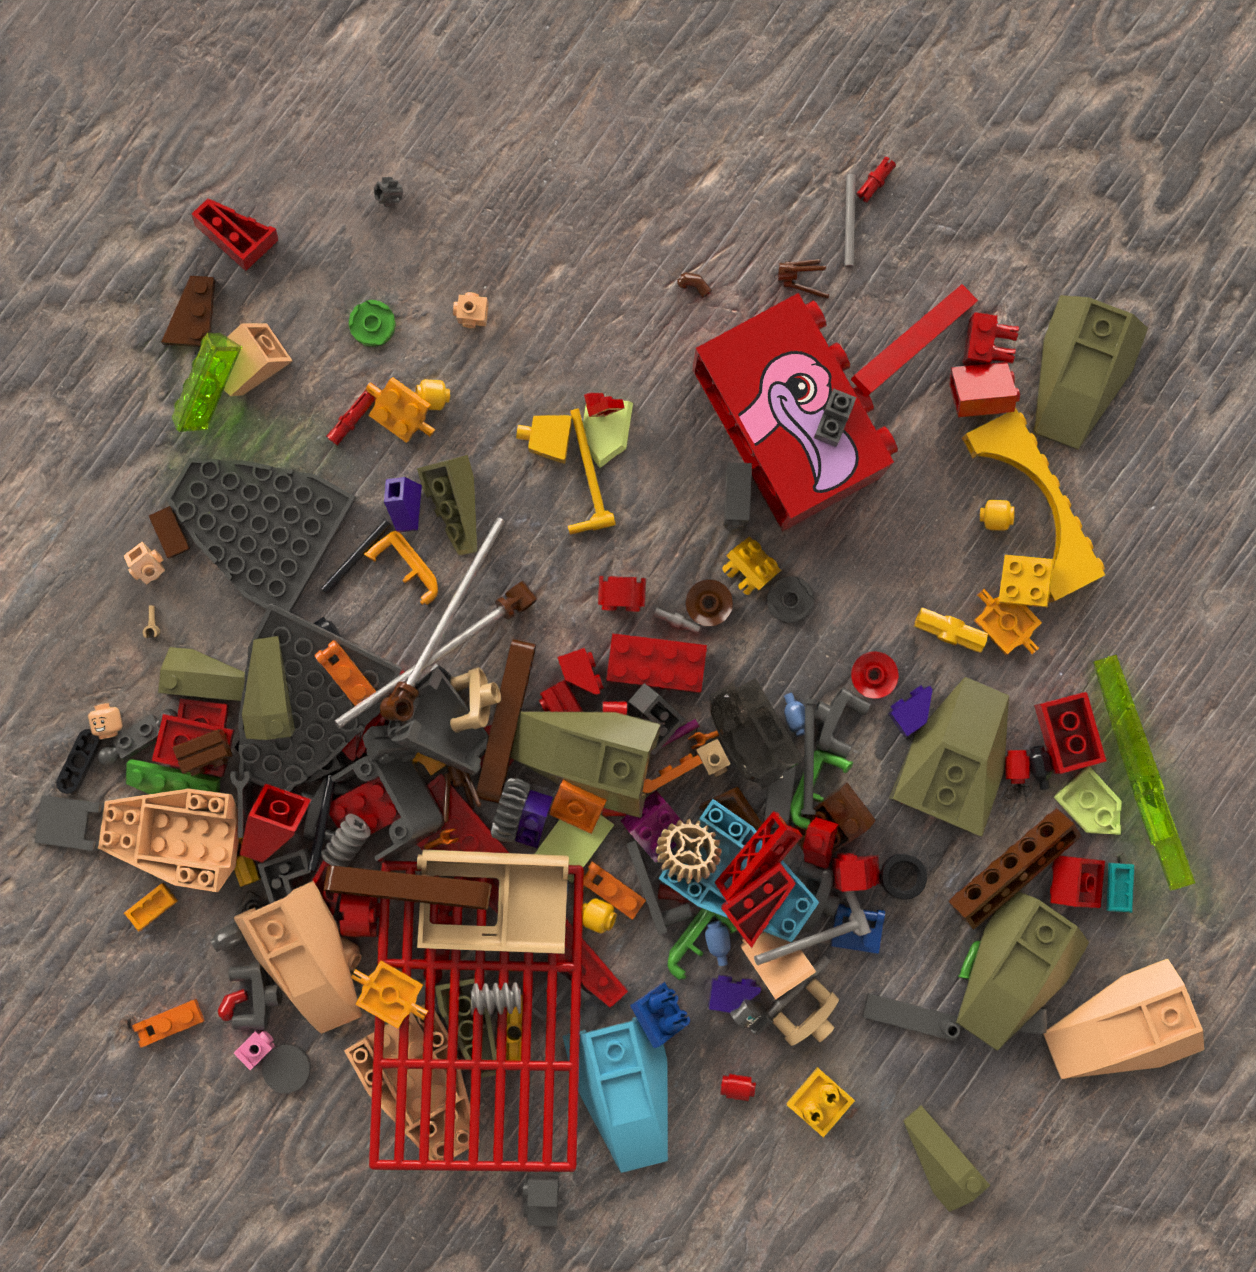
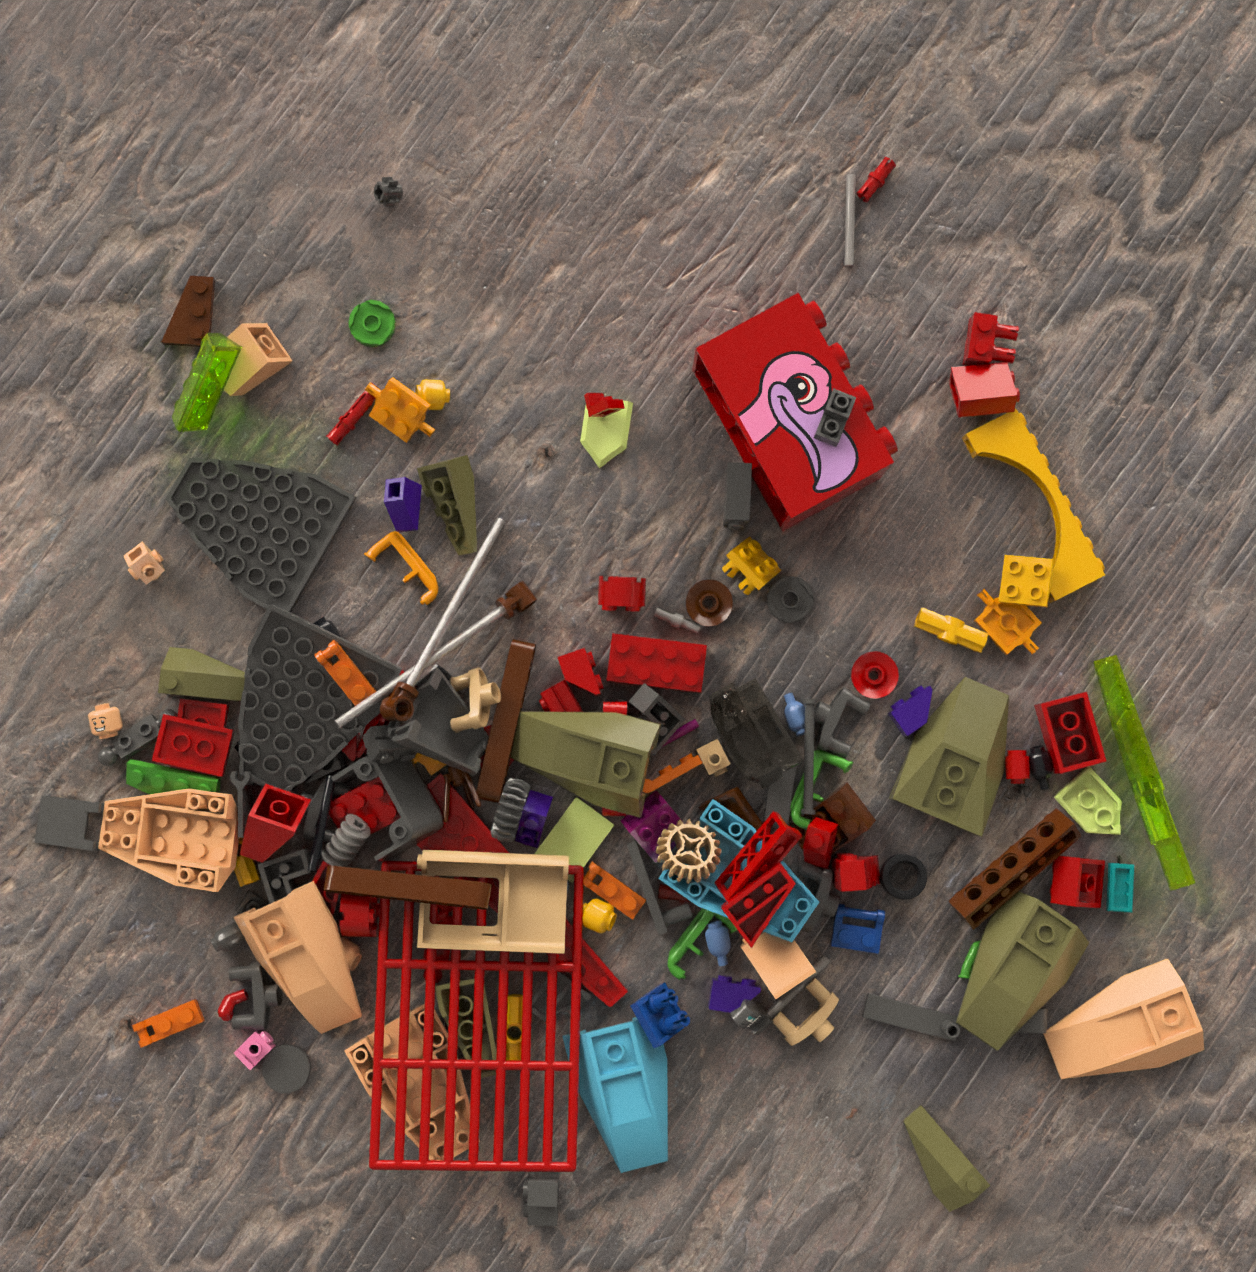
black beam [56,729,102,794] -> none
light orange plate [124,882,178,932] -> none
tan hand [143,605,160,638] -> none
reddish brown tile [149,506,190,559] -> none
reddish brown brick [173,729,233,777] -> none
red wedge [192,198,278,271] -> none
olive wedge [242,636,295,740] -> none
black bar [321,519,391,594] -> none
light orange plate [351,960,428,1029] -> none
orange hand [424,829,459,850] -> none
light nougat brick [453,292,489,328] -> none
light grey piece [471,982,521,1015] -> none
yellow torso [516,415,572,464] -> none
orange tile [548,780,607,834] -> none
yellow bar [568,408,616,535] -> none
reddish brown arm [677,272,712,298] -> none
orange hand [688,729,722,749] -> none
red brick [720,1074,756,1102] -> none
light grey bar [754,891,871,965] -> none
reddish brown plant [778,259,830,299] -> none
yellow plate [786,1067,855,1138] -> none
red tile [850,284,978,397] -> none
yellow head [980,500,1015,531] -> none
olive wedge [1034,295,1148,450] -> none

